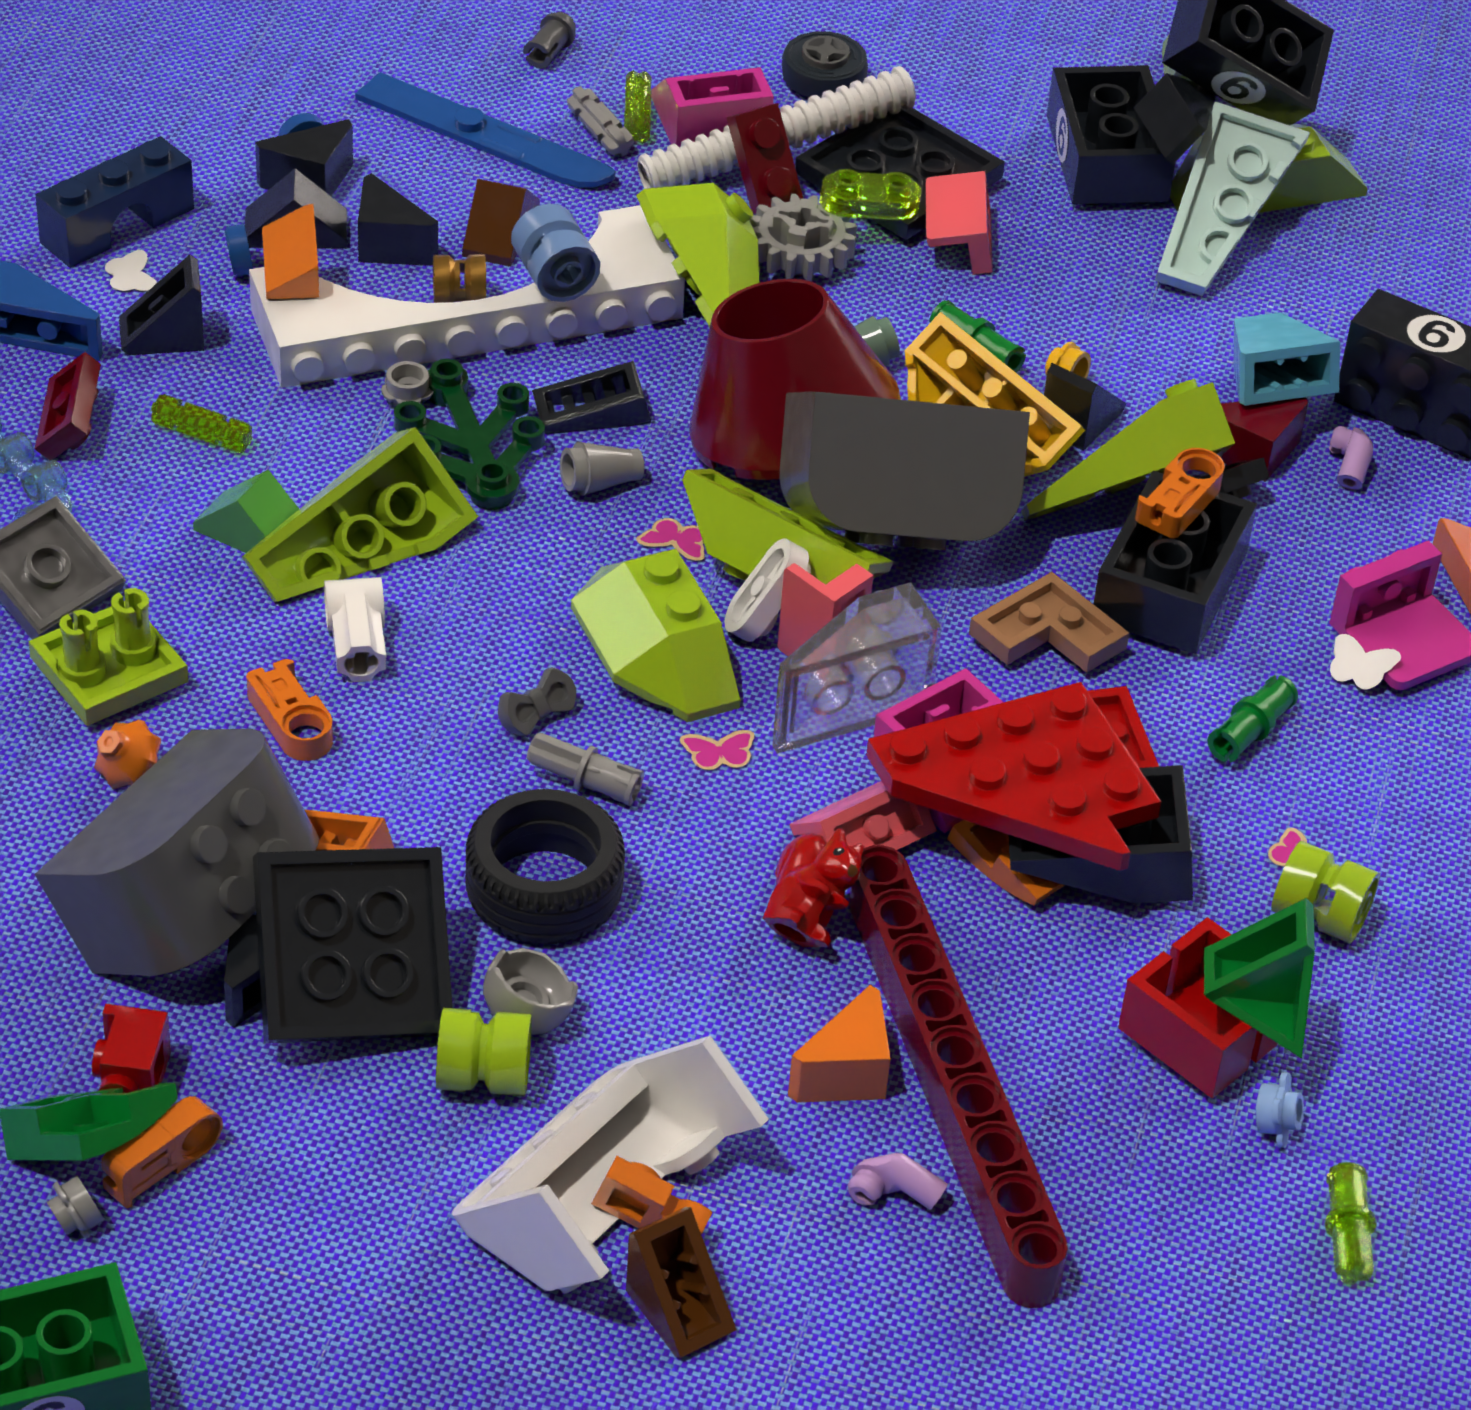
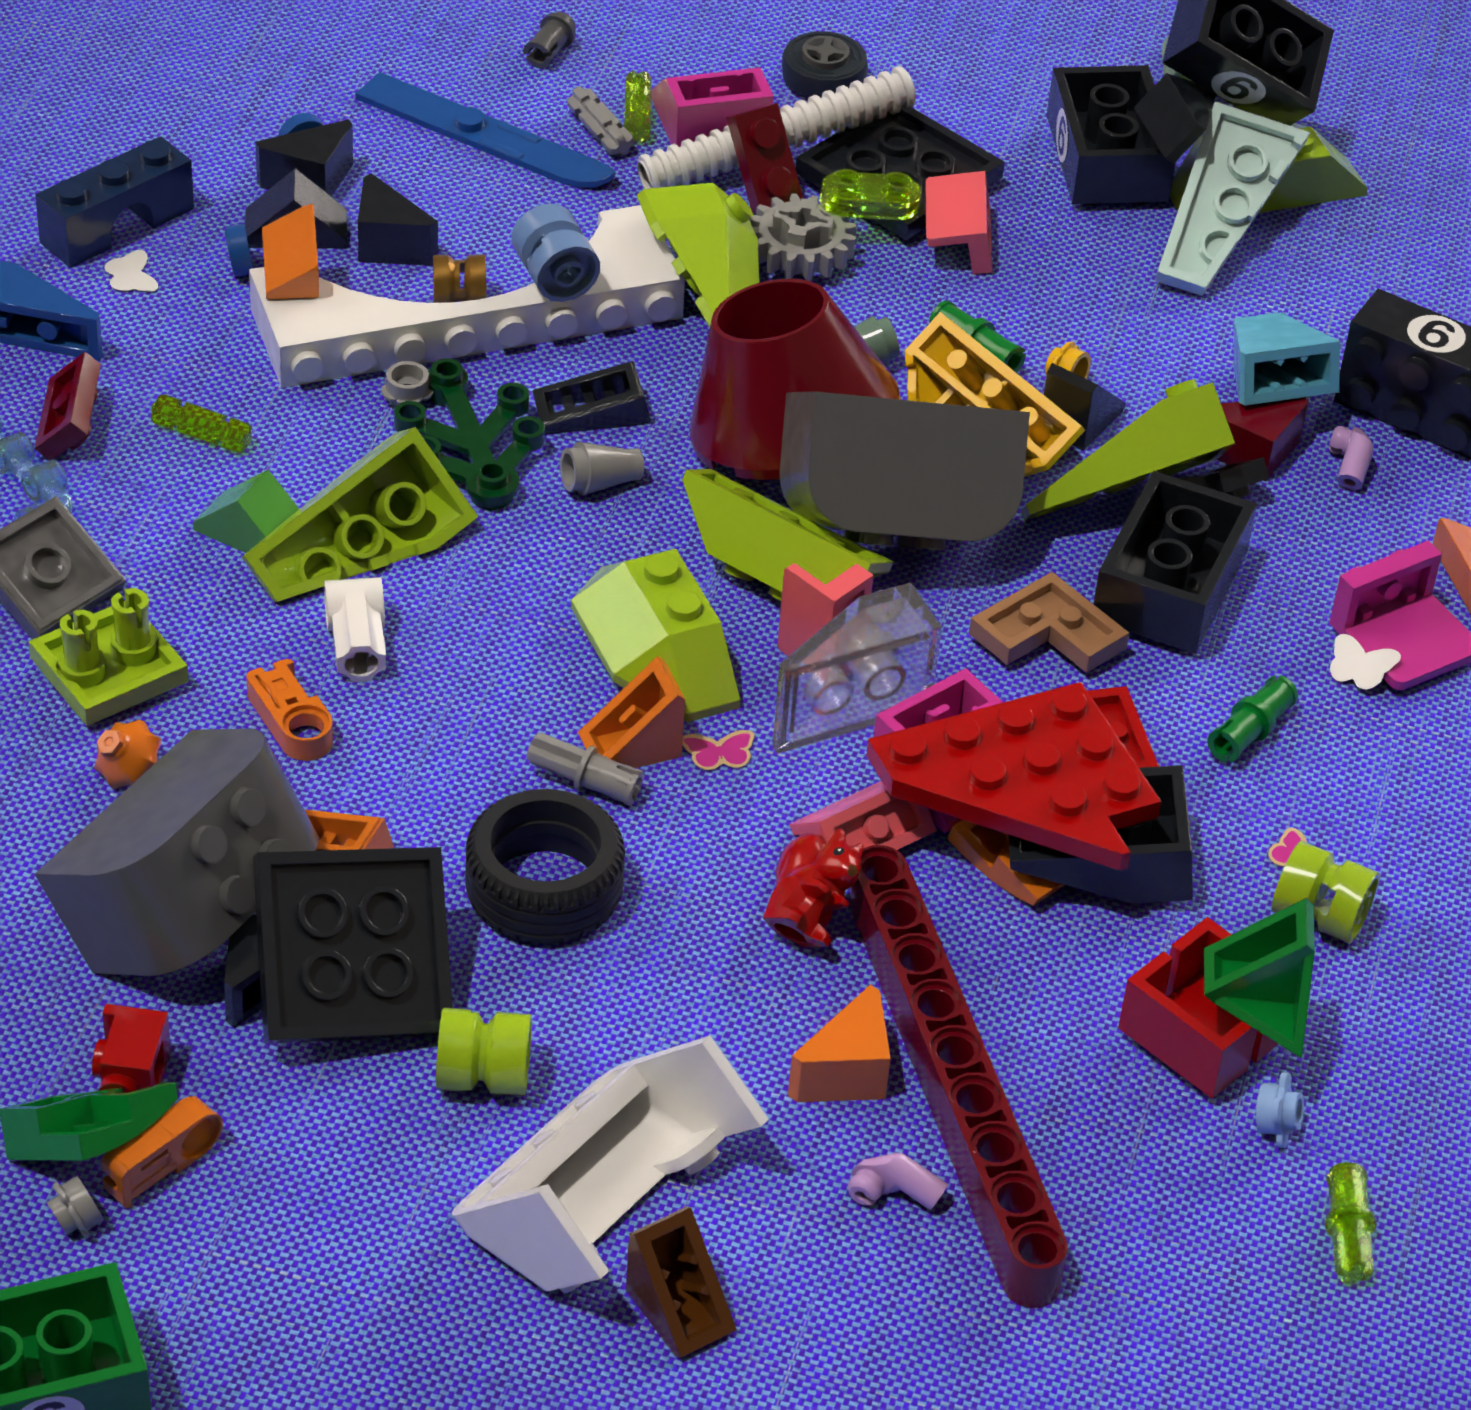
black slope [119,254,204,355] -> none
reddish brown slope [462,179,540,267] -> none
light grey hair [483,948,578,1035] -> none
dark grey piece [498,667,576,737] -> none
orange plate [591,1156,713,1234] -> none
dark pink sticker [636,518,704,561] -> none
white plate [724,538,811,642] -> none
orange piece [1135,448,1225,538] -> none
none -> orange slope [578,656,685,768]

